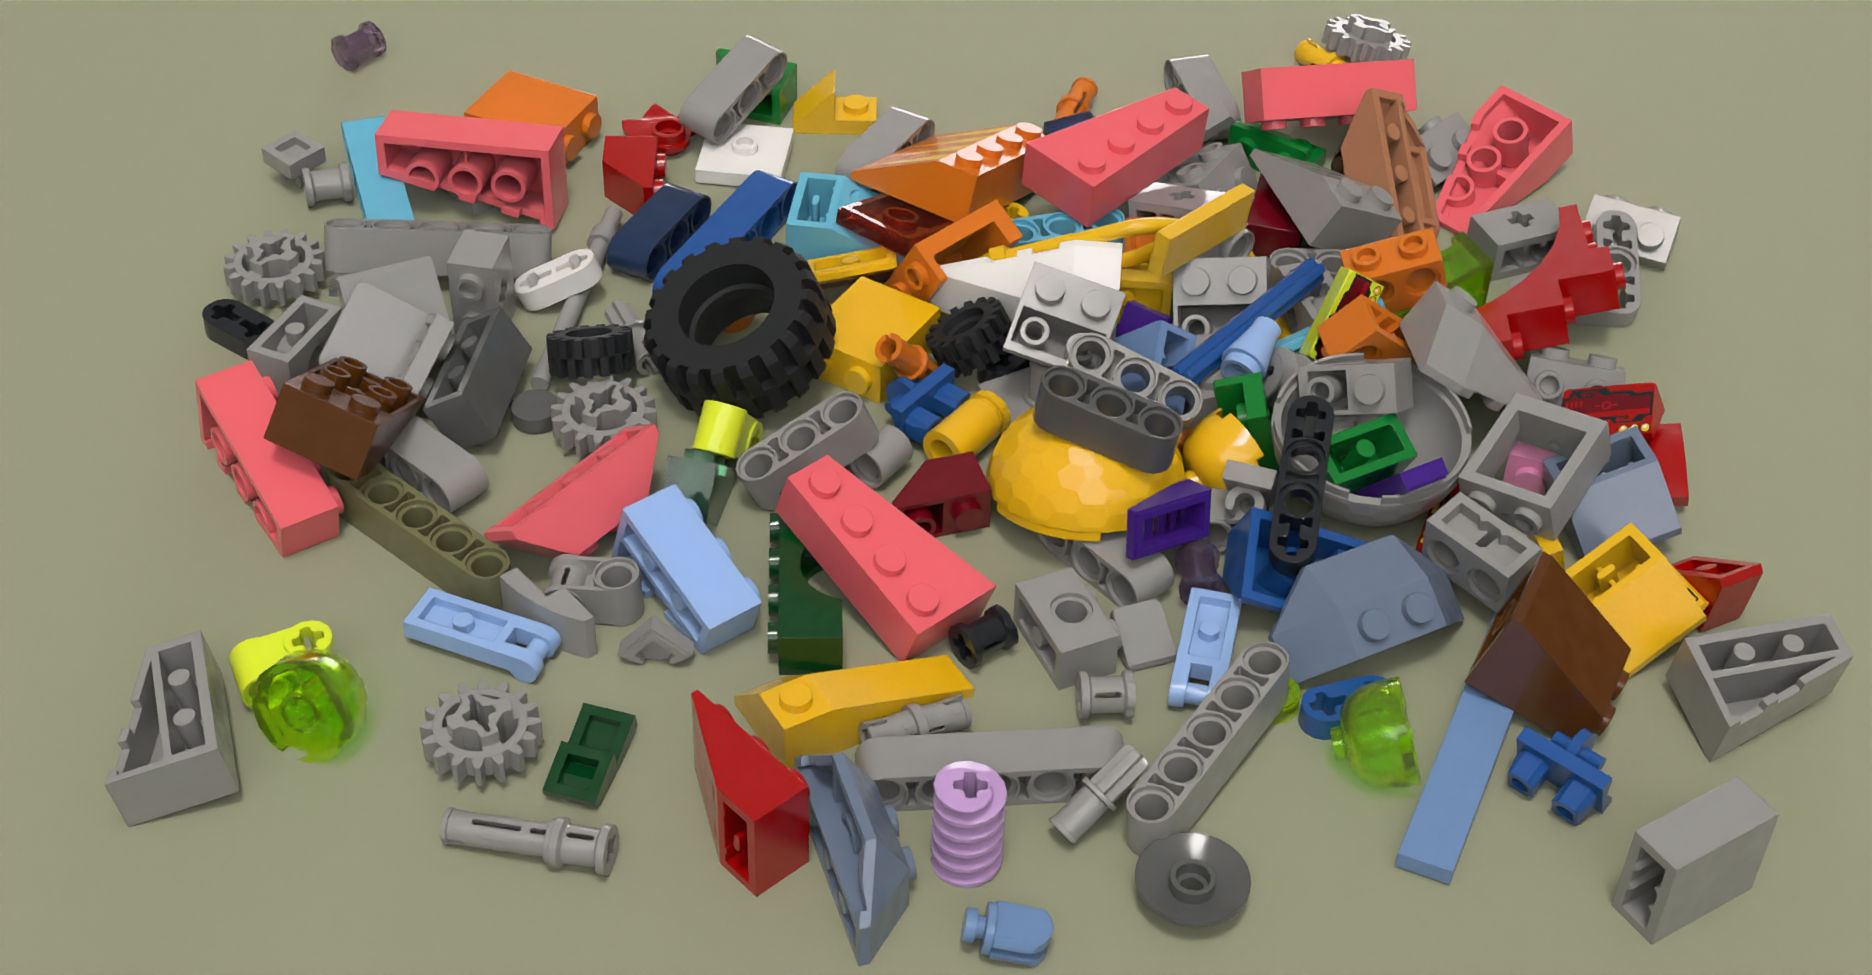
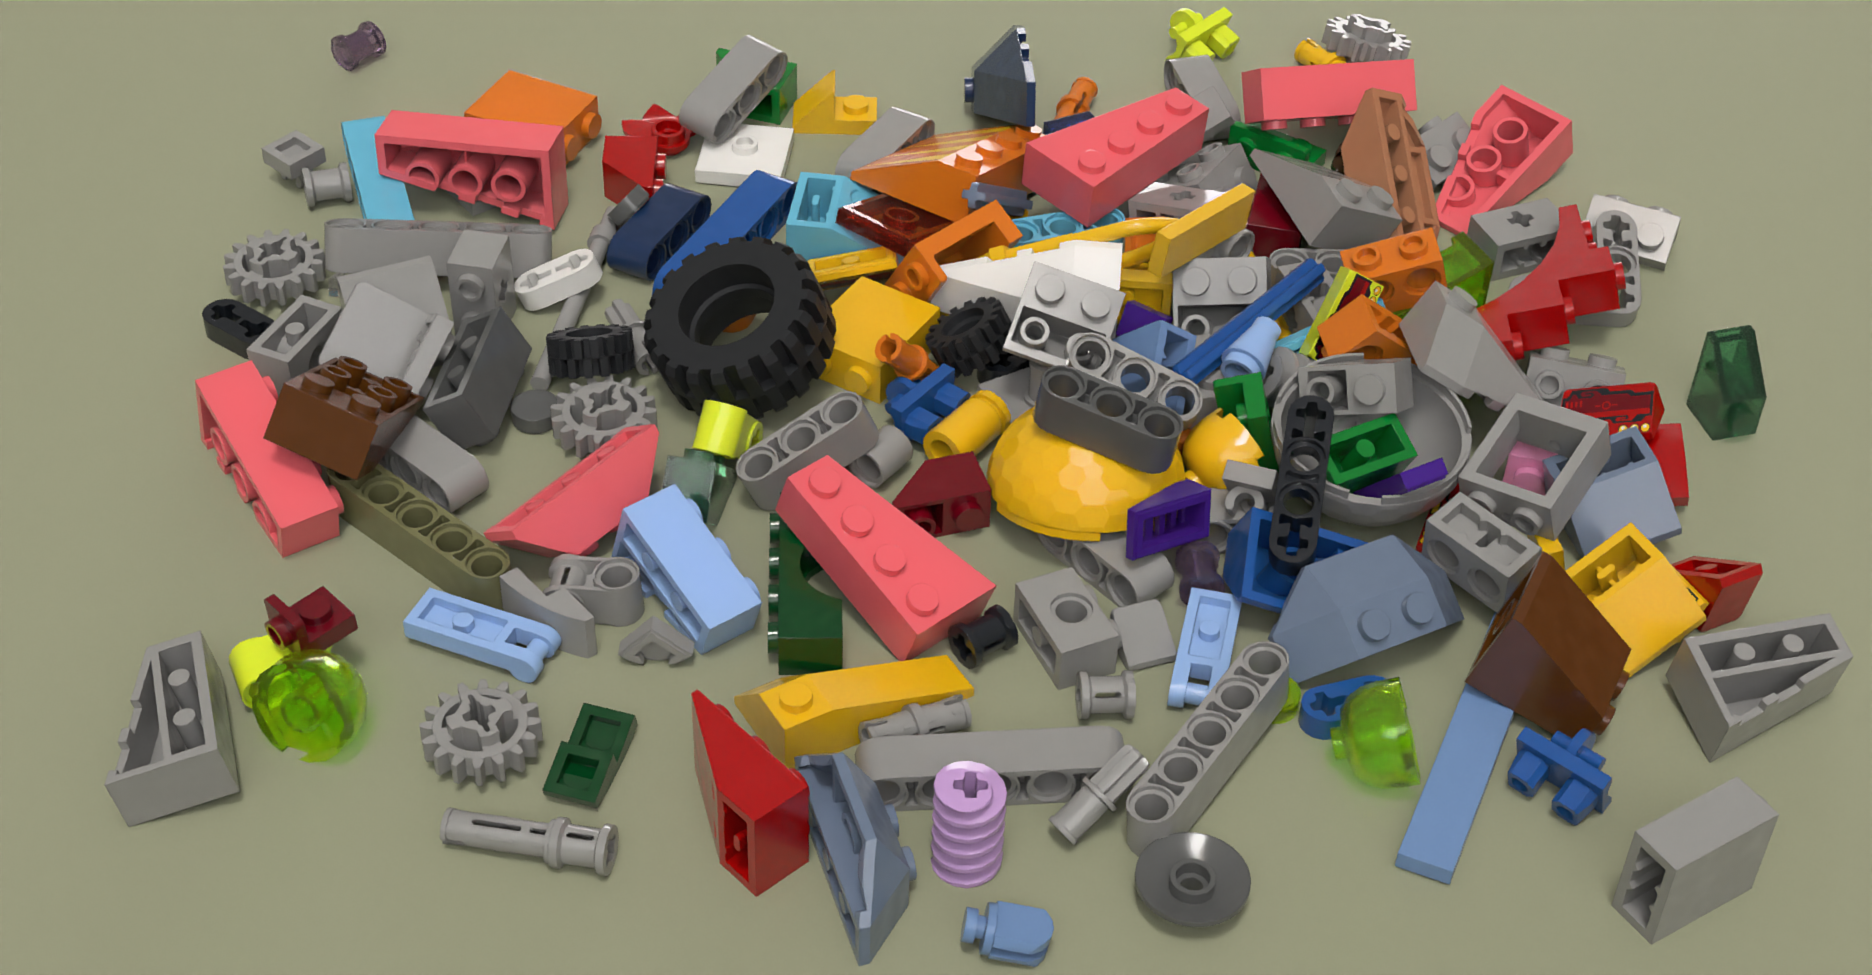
none -> dark red bracket [264,586,358,663]
none -> dark grey tile [607,184,650,226]
none -> sand blue axle [962,182,1033,217]
none -> dark blue wedge [964,25,1036,127]
none -> neon yellow hips [1165,7,1240,61]
none -> clear green slope [1686,325,1767,441]

